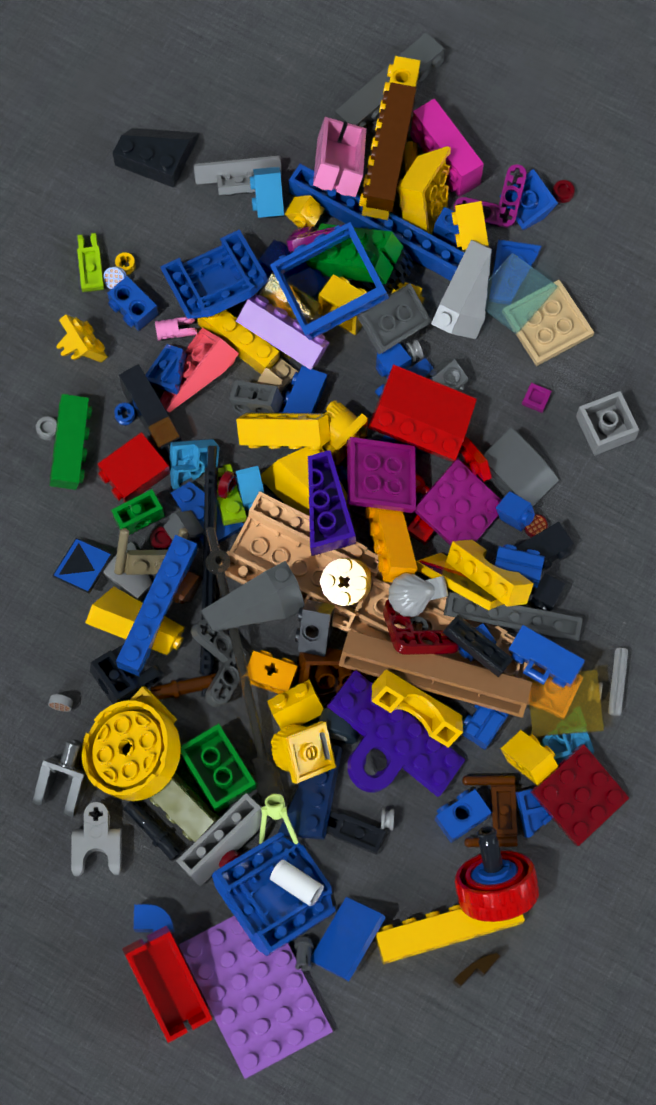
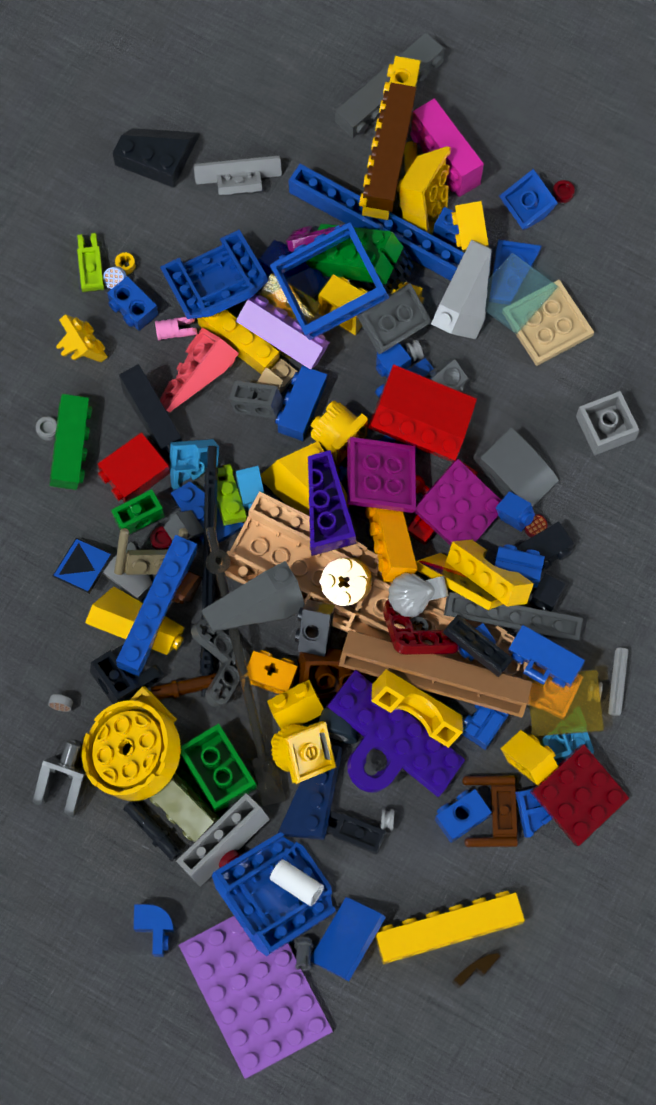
light grey piece [71,802,122,876] -> none
blue bush [114,403,135,425] -> none
red piece [122,926,213,1043] -> none
blue wing [145,344,187,395] -> none
clear orange tile [148,416,179,448] -> none
dark red tile [218,470,237,499] -> none
yellow brick [236,413,331,450] -> none
dark azure brick [250,167,284,218] -> none
yellowish green plant [259,794,298,844] -> none
yellow brick [285,195,324,228] -> none
bright pink piece [313,117,366,197] -> none
magenta beam [454,164,526,228] -> none
red wheel [455,826,539,922] -> none
red plate [459,436,492,482] -> none
magenta tile [522,383,552,413] -> none

